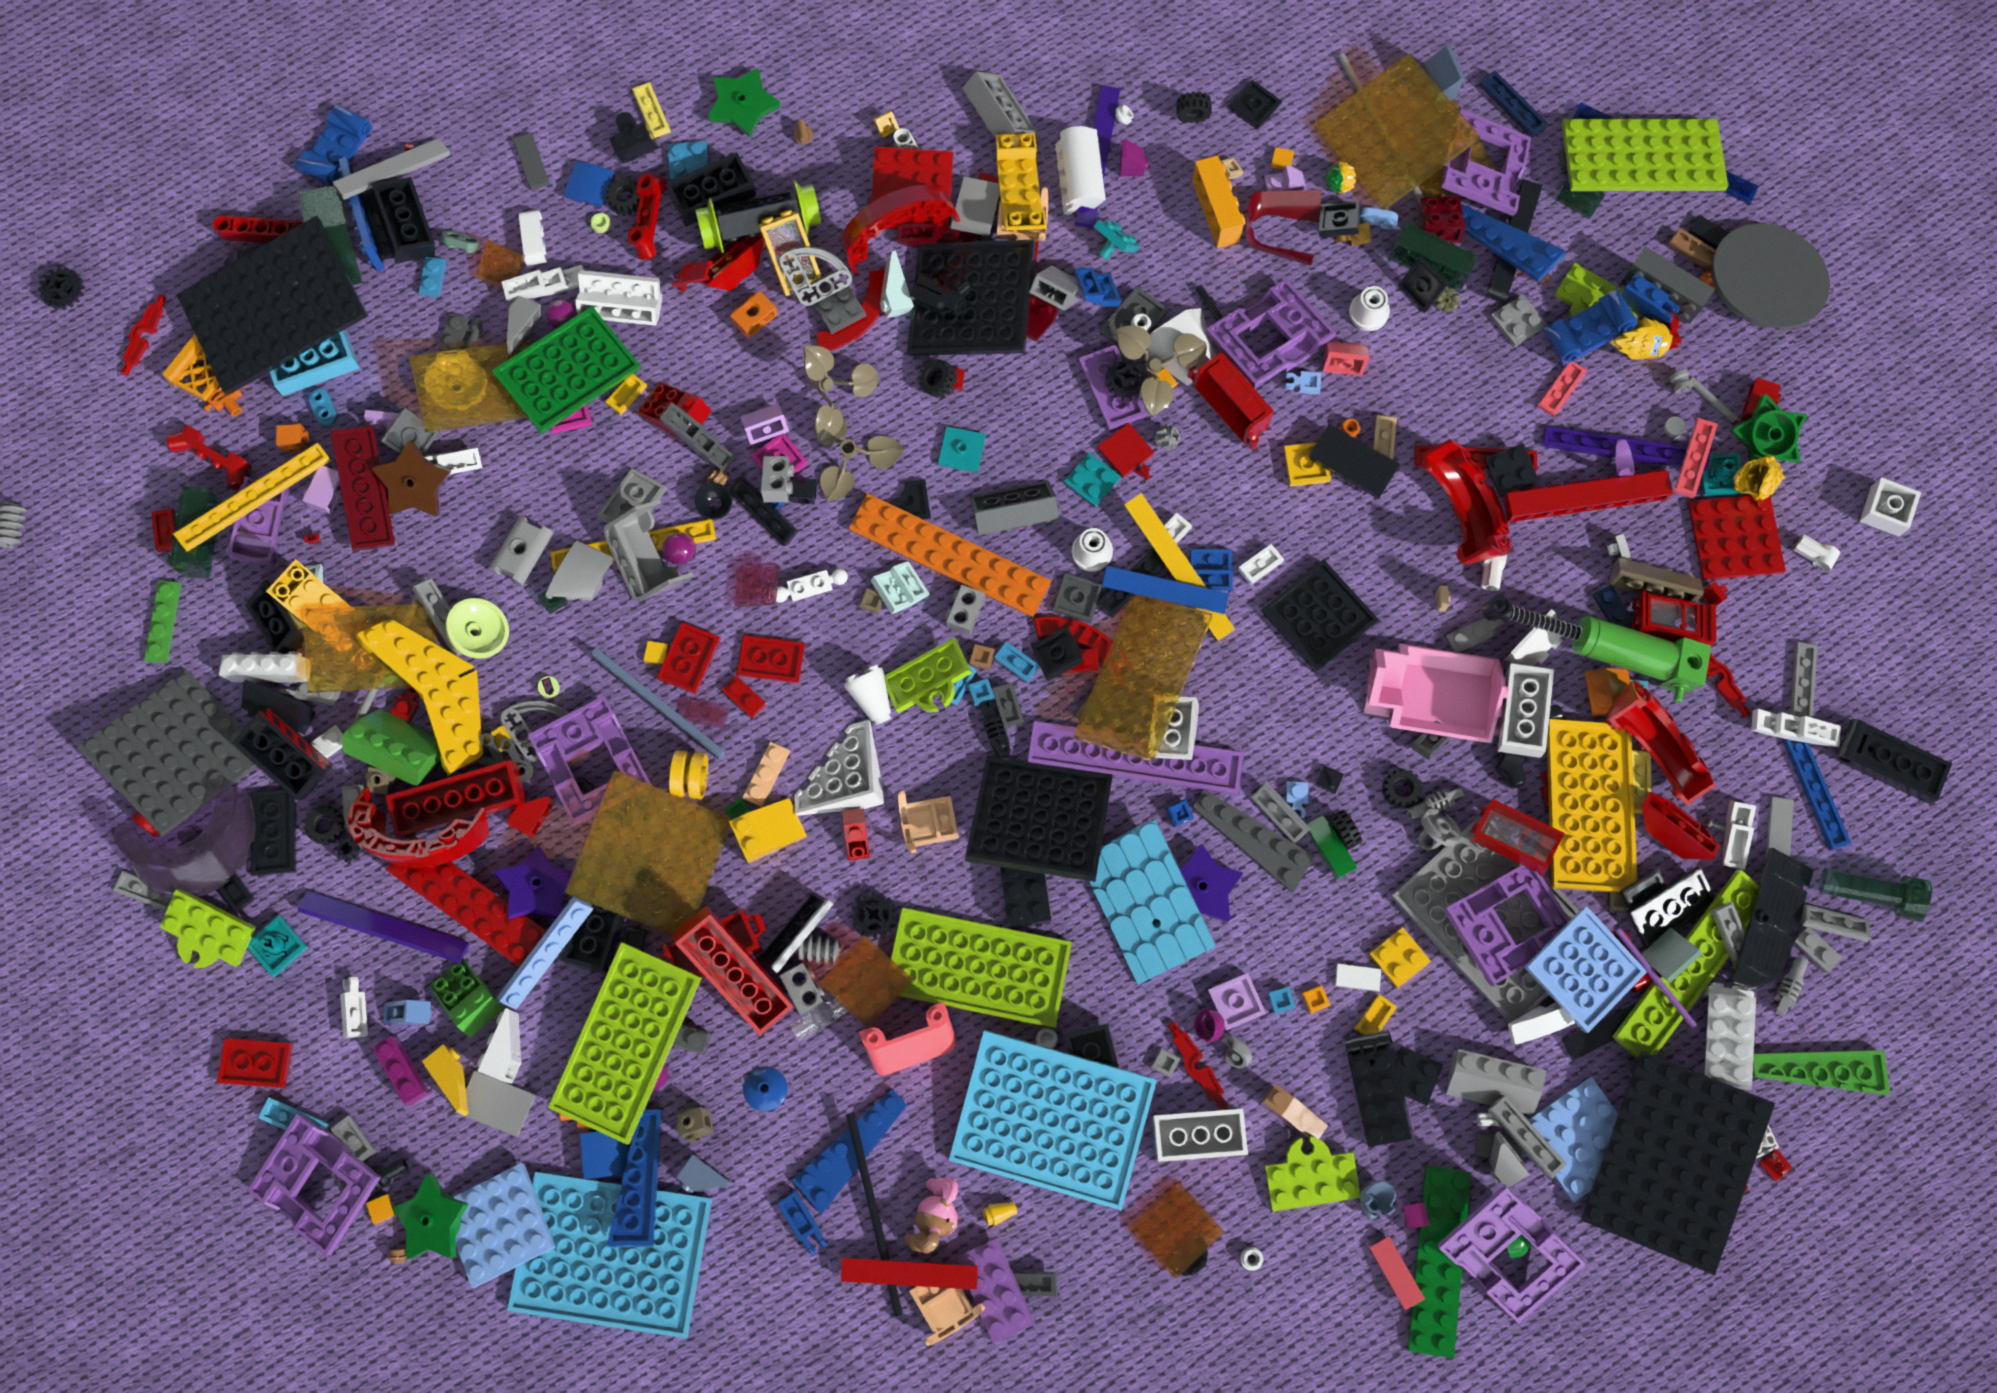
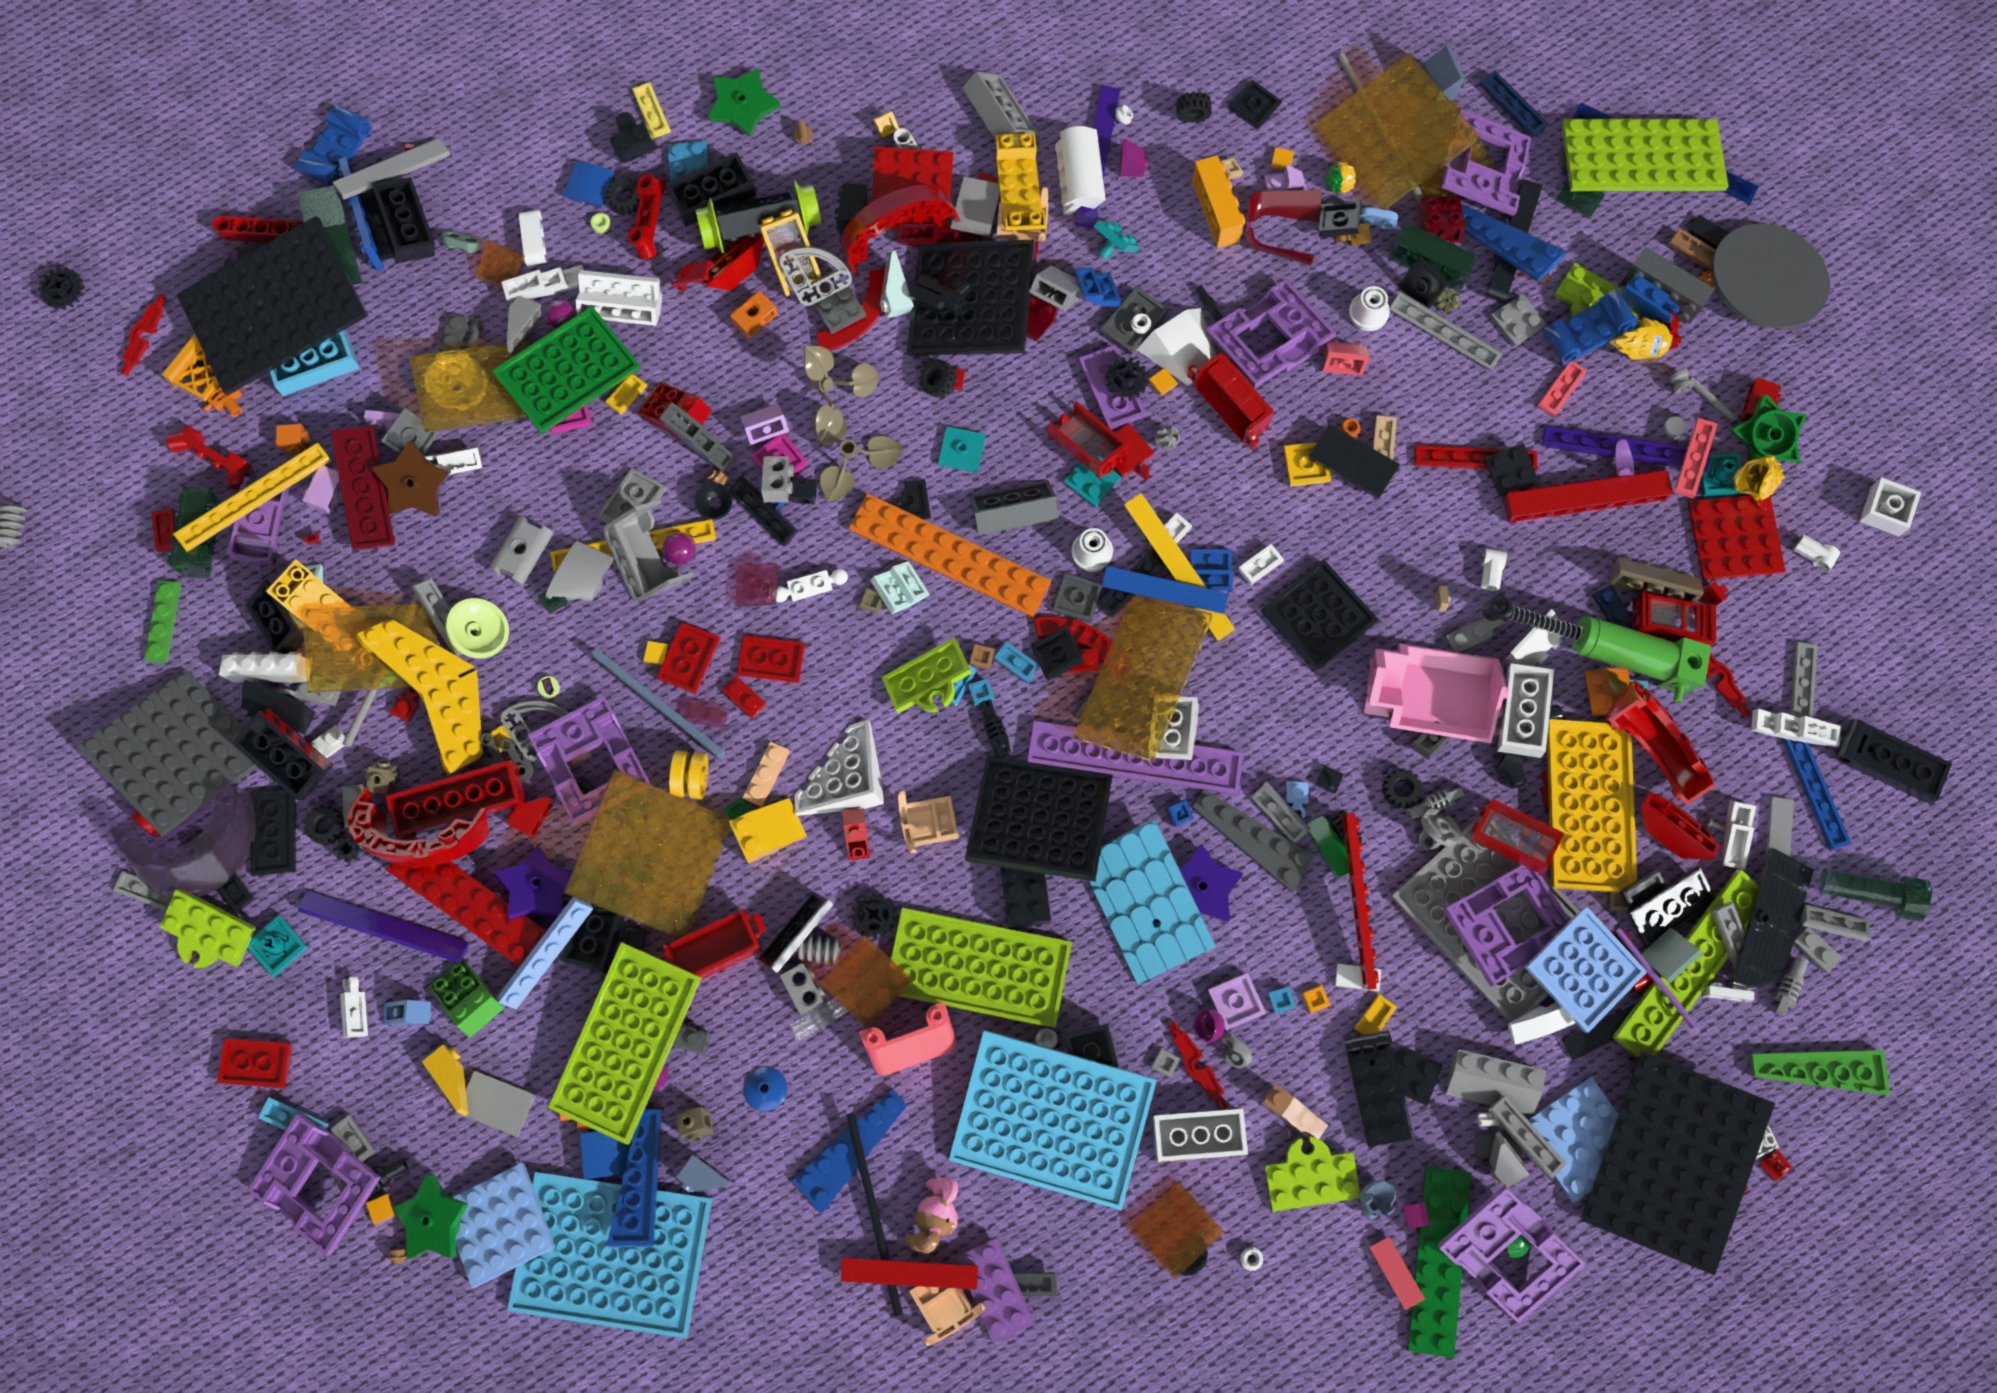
dark azure plate [309,389,338,427] -> none
bright green slope [342,709,441,787] -> none
magenta brick [372,1035,431,1106] -> none
dark azure plate [418,257,447,298] -> none
white slope [478,1008,521,1084] -> none
dark grey tile [513,132,550,190] -> none
red brick [672,906,794,1035] -> none
blue hinge [777,1190,828,1256] -> none
white cone [844,665,891,725] -> none
light grey brick [944,585,985,636] -> none
yellow cone [982,1201,1017,1226] -> none
dark grey plate [992,683,1024,729] -> none
dark tan plant [1116,326,1207,416] -> none
light blue plate [1285,371,1321,395] -> none
yellow plate [1369,927,1431,988] -> none
red windscreen [1421,439,1512,565] -> none
white tile [1607,534,1631,558] -> none
light yellow tile [1632,750,1651,814] -> none
white brick [1704,993,1756,1090] -> none
none -> black brick [835,183,869,237]
none -> red door [1047,401,1129,479]
none -> red plate [1342,813,1379,990]
none -> light grey tile [1389,291,1503,371]

